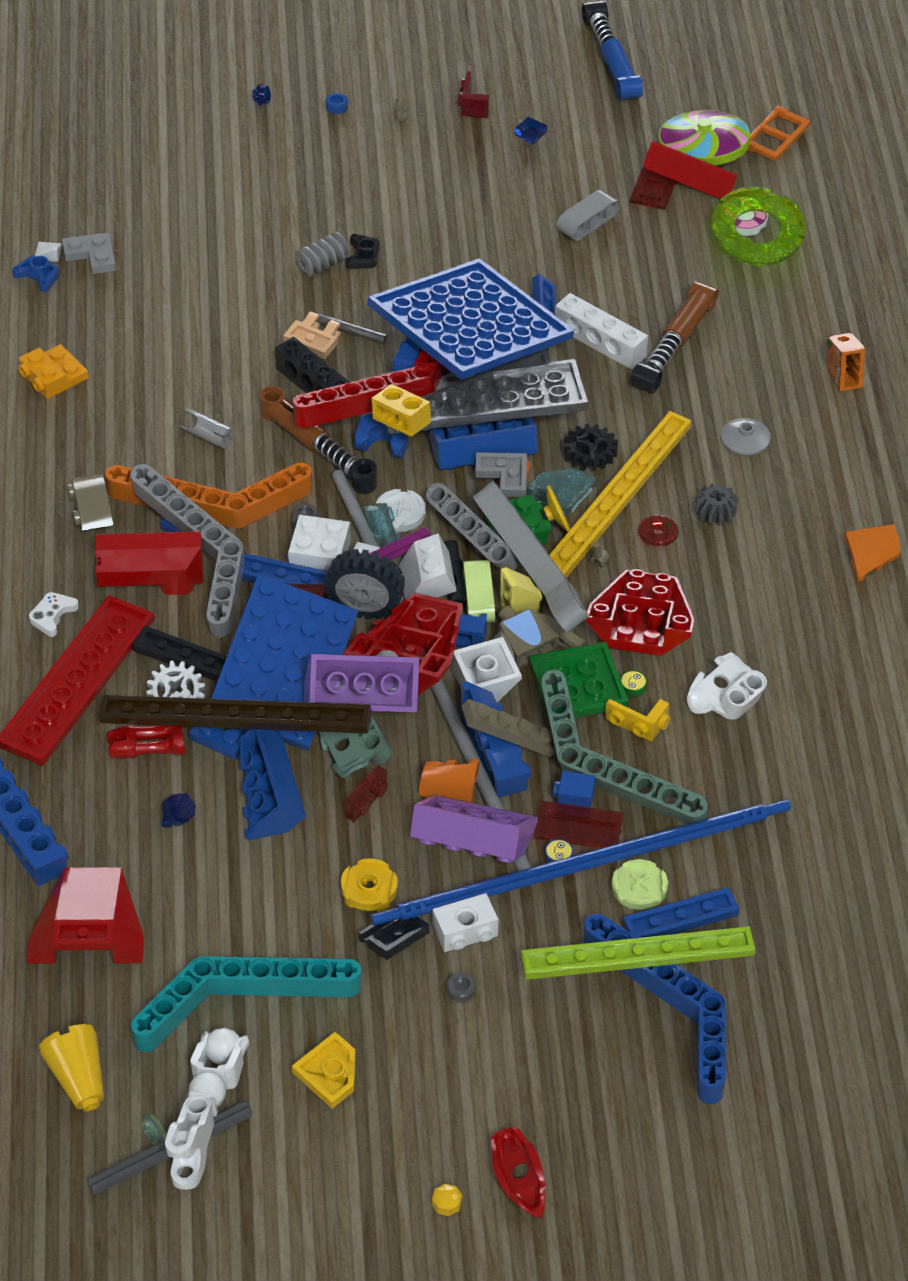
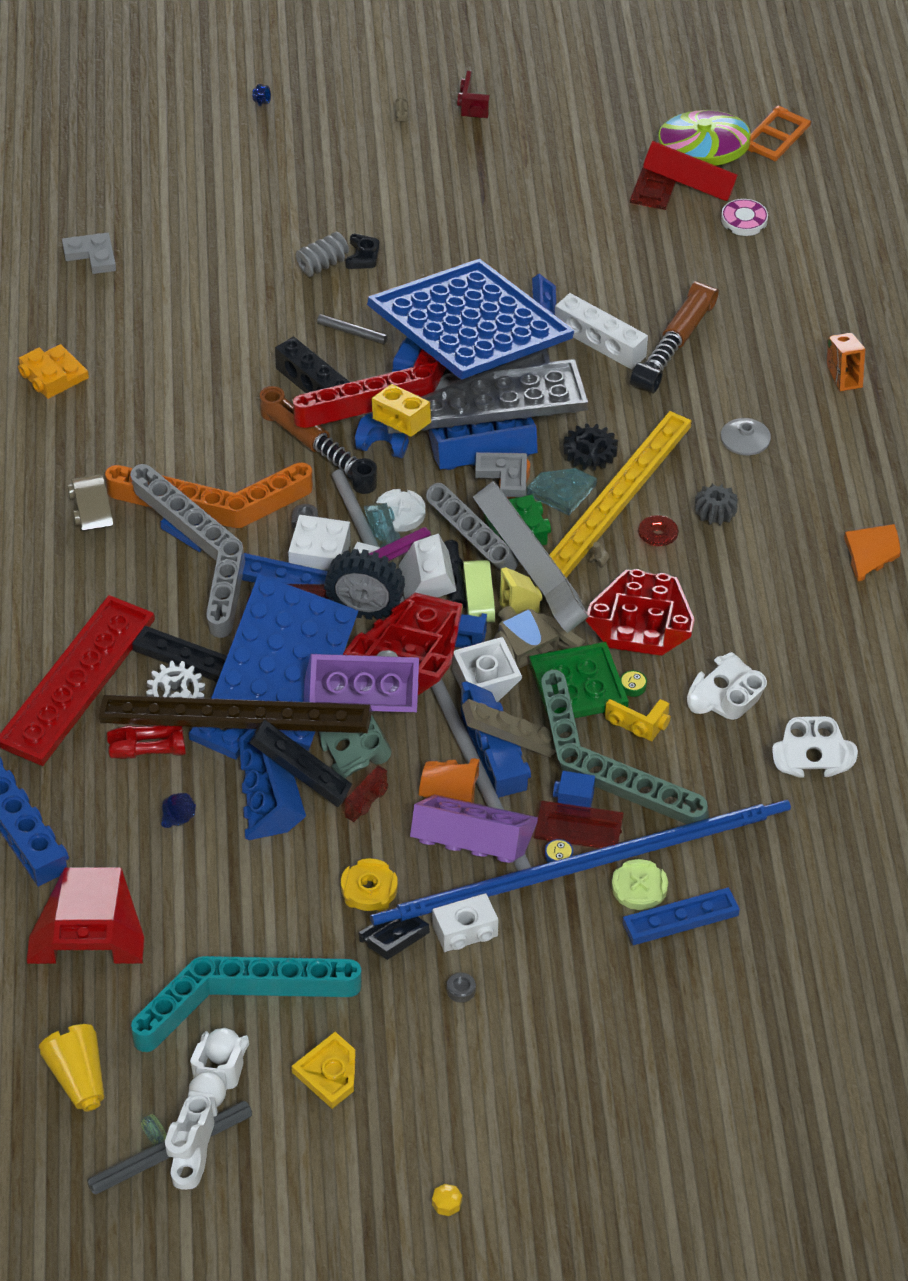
blue piece [12,256,59,292] -> none
white piece [29,592,79,637] -> none
white slope [35,242,62,262] -> none
red brick [95,531,204,595] -> none
light grey piece [178,409,234,449] -> none
light nougat plate [283,312,341,359] -> none
blue tile [325,93,348,114] -> none
red piece [490,1126,546,1219] -> none
clear blue plate [515,116,547,144] -> none
lime tile [521,926,755,980] -> none
yellow dish [543,485,571,532] -> none
light grey beam [556,190,620,241] -> none
blue piece [581,0,643,101] -> none
blue beam [583,914,726,1104] -> none
clear neon green plate [711,187,806,266] -> none
none -> black plate [249,719,352,807]
none -> white piece [773,716,858,778]

